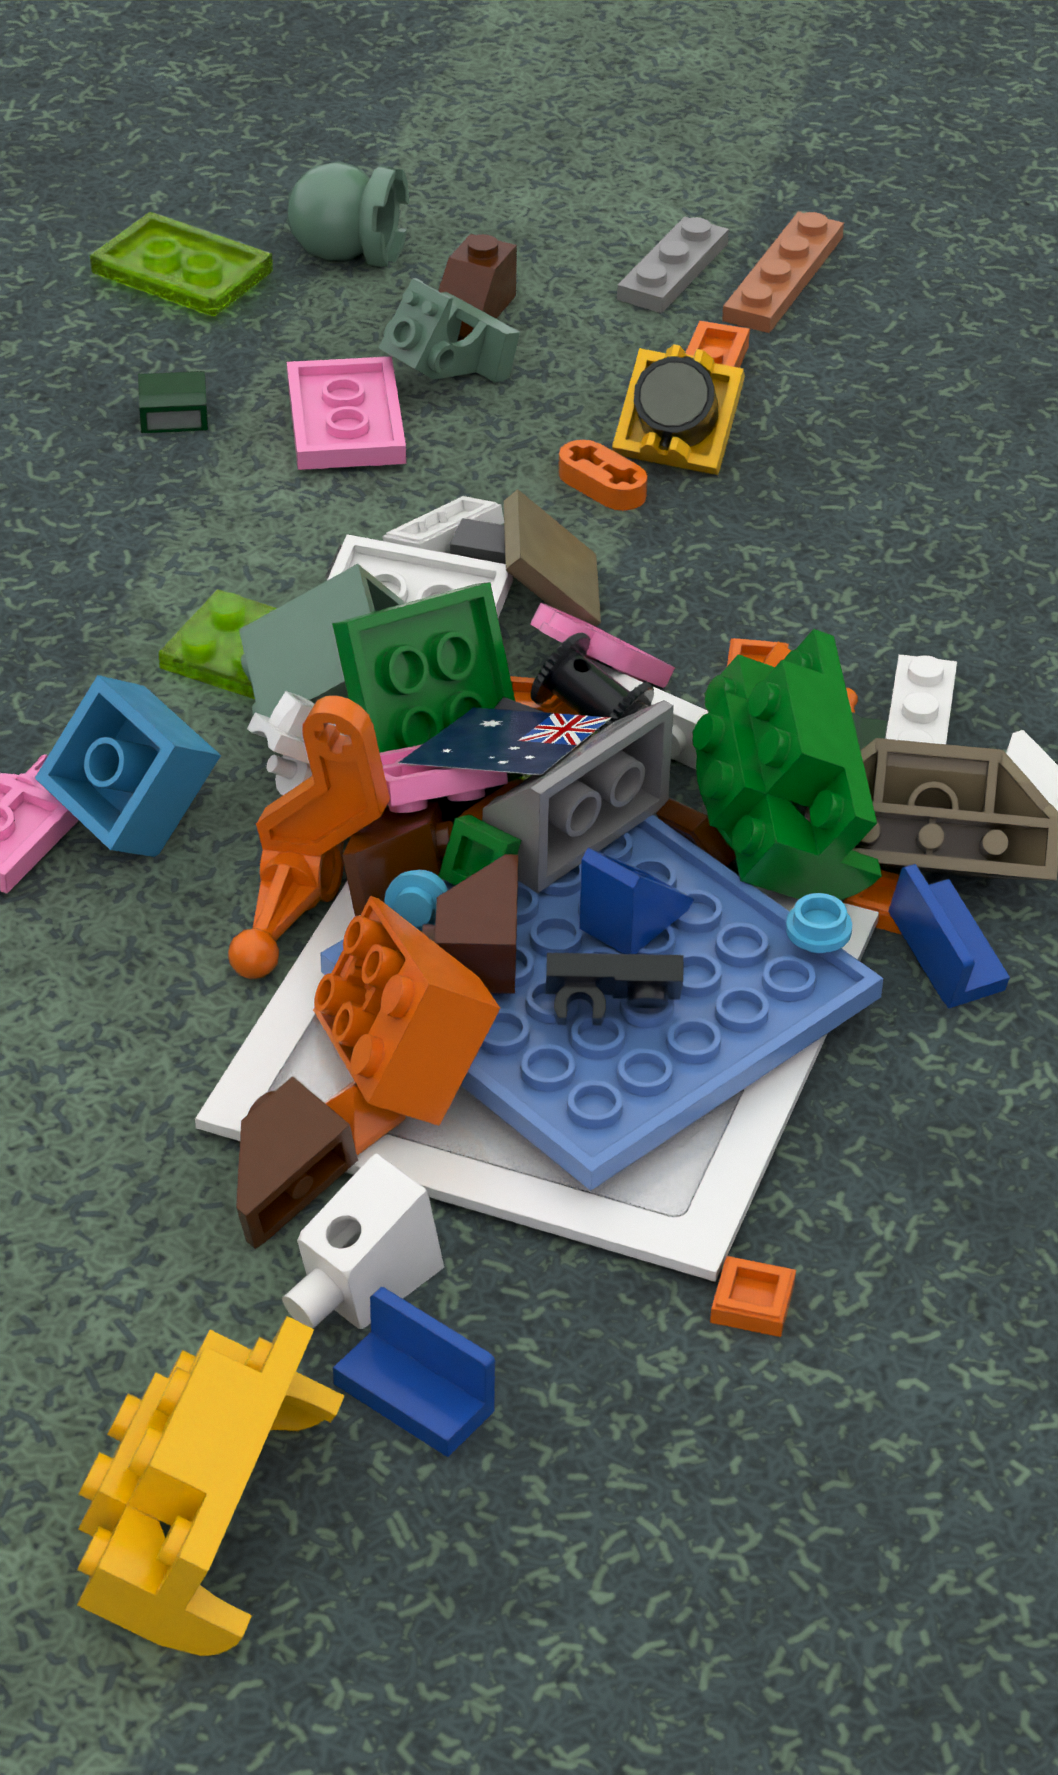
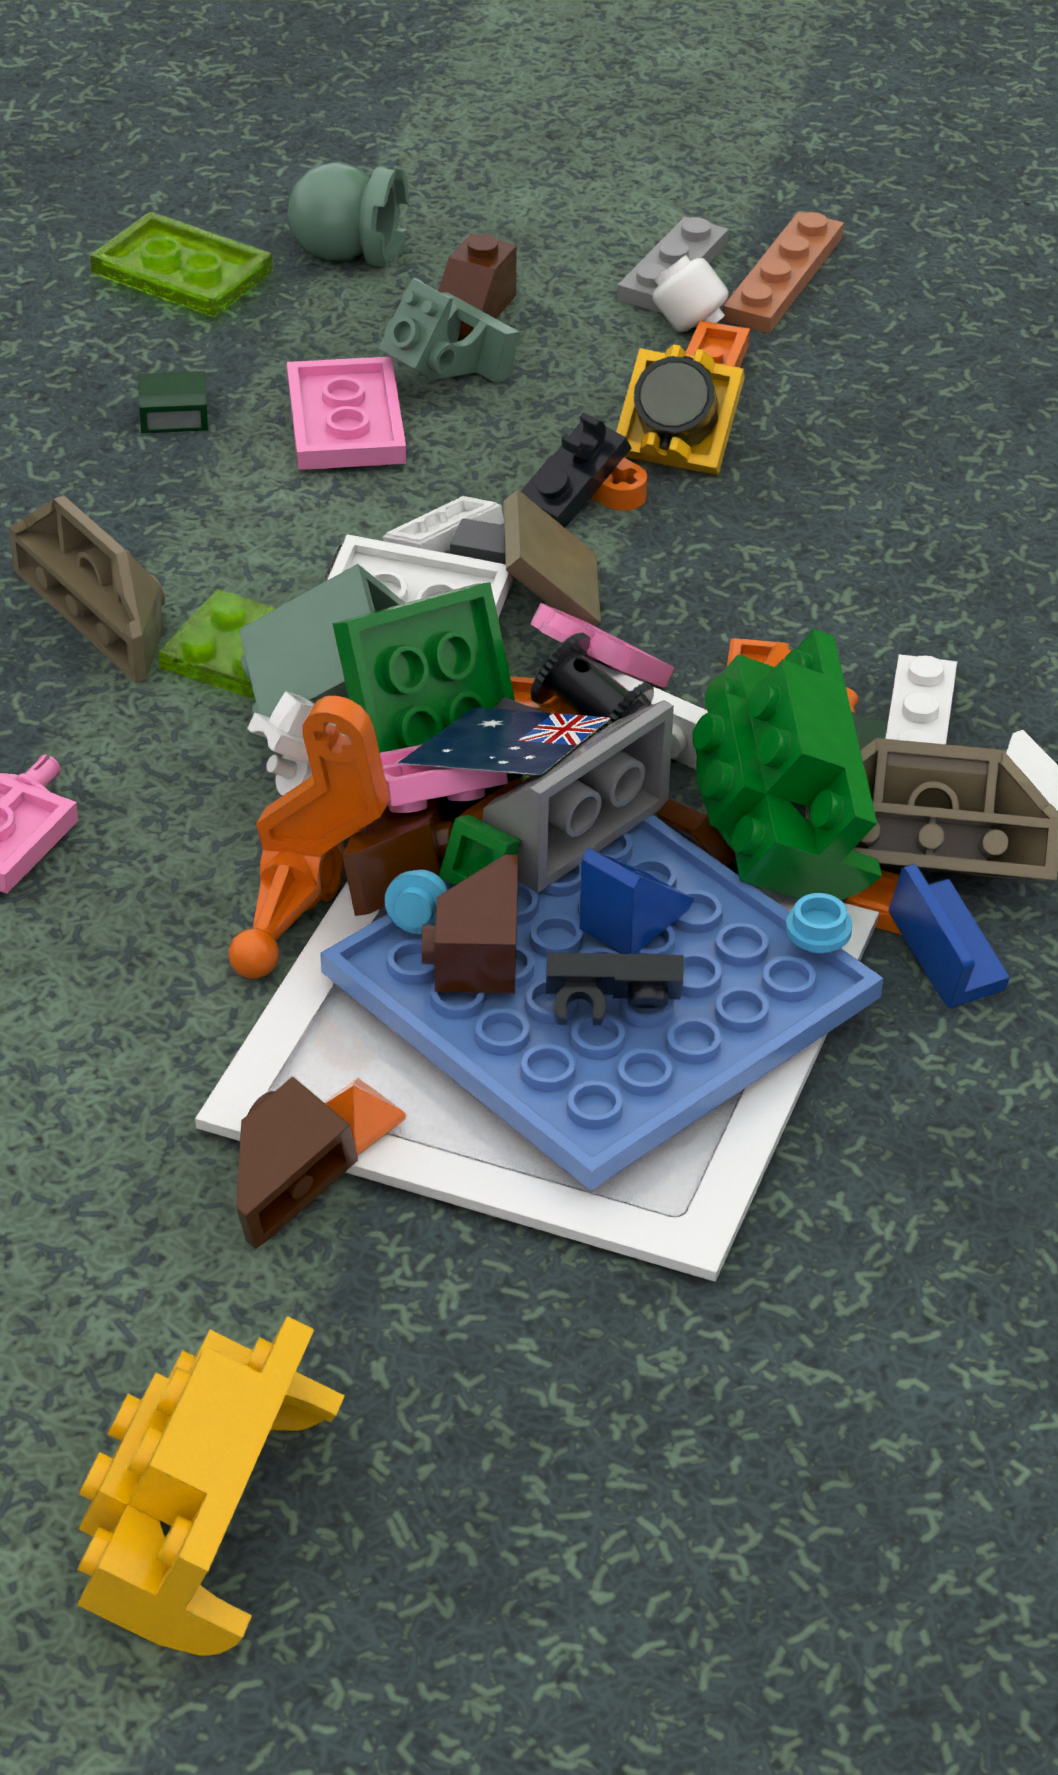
dark azure brick [35,675,221,857] -> none
white torso [282,1152,444,1329] -> none
orange slope [313,896,500,1126] -> none
blue panel [333,1287,495,1457] -> none
orange tile [710,1256,796,1337] -> none
none -> dark tan wedge [9,495,165,683]
none -> black plate [521,412,631,527]
none -> white head [652,255,729,332]

